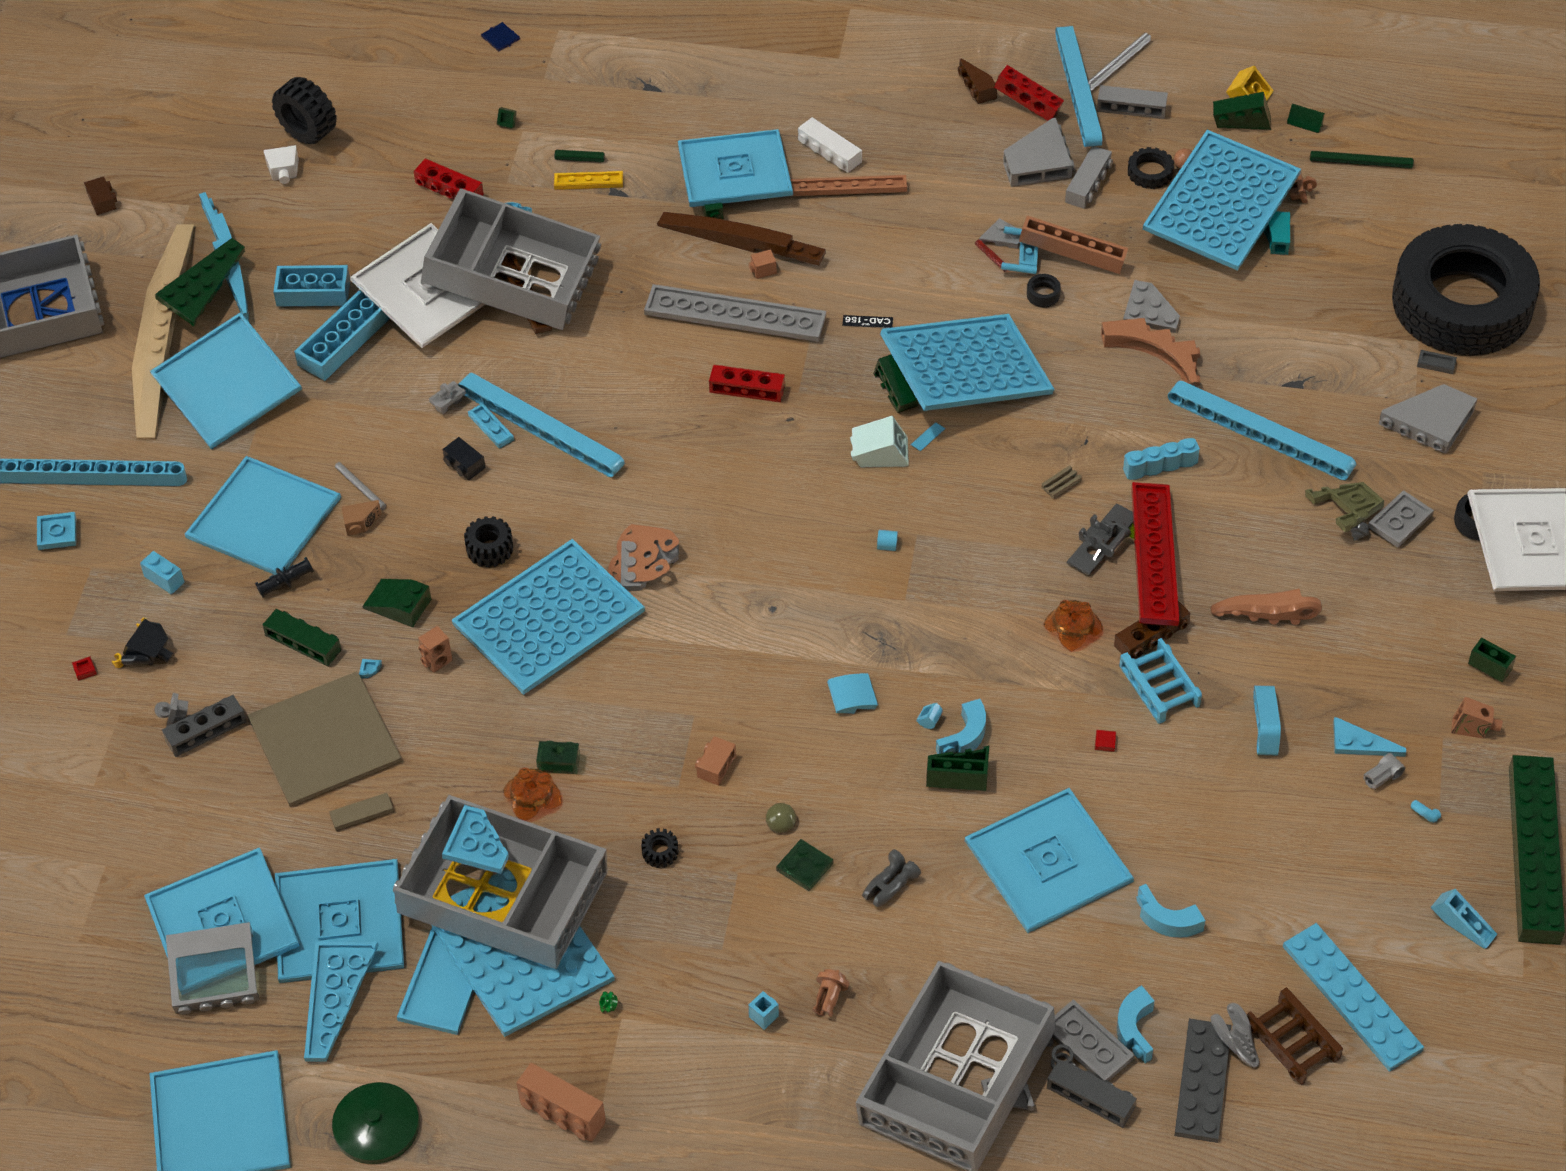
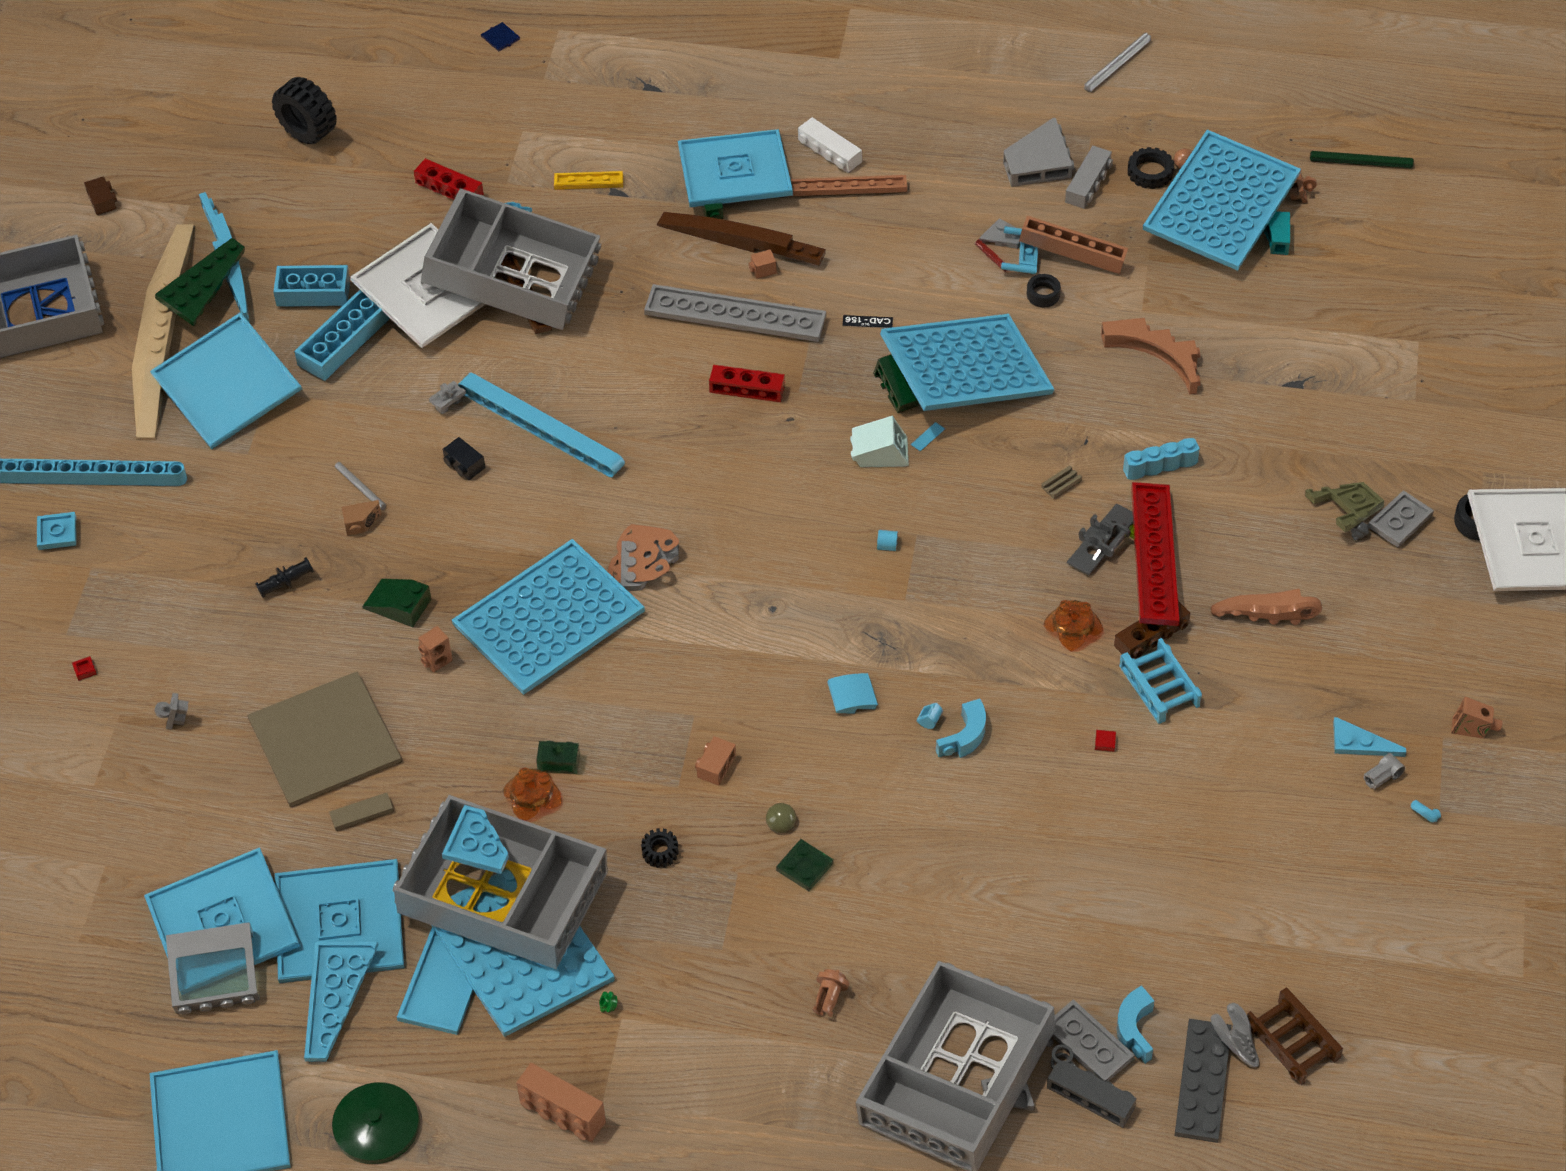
black torso [112,617,174,668] -> none
medium azure brick [140,551,185,595] -> none
dark grey brick [162,695,247,757] -> none
medium azure tile [185,456,341,575] -> none
dark green brick [262,609,342,666] -> none
white torso [264,145,299,184] -> none
medium azure tile [359,659,382,679] -> none
black tyre [464,516,514,567] -> none
medium azure tile [468,403,514,449] -> none
dark green tile [497,107,517,128] -> none
dark green axle [554,149,605,162] -> none
medium azure brick [748,991,779,1030] -> none
dark grey piece [862,849,921,908] -> none
dark green wedge [926,745,990,791] -> none
reddish brown slope [958,58,997,104] -> none
medium azure tile [965,788,1134,933] -> none
red brick [994,65,1064,121] -> none
medium azure beam [1055,26,1102,147] -> none
light grey brick [1097,85,1168,119] -> none
light grey plate [1123,280,1180,333] -> none
medium azure arch [1136,884,1206,938] -> none
medium azure beam [1167,381,1356,480] -> none
dark green wedge [1213,92,1271,130] -> none
yellow slope [1226,66,1274,101] -> none
medium azure beam [1253,685,1281,756] -> none
medium azure plate [1283,923,1424,1072] -> none
dark green slope [1287,103,1325,133] -> none
light grey slope [1379,384,1477,454] -> none
black tyre [1392,224,1540,356] -> none
dark grey tile [1417,350,1457,374] -> none
medium azure slope [1431,889,1497,949] -> none
dark green brick [1468,637,1516,683] -> none
dark green brick [1509,755,1565,945] -> none

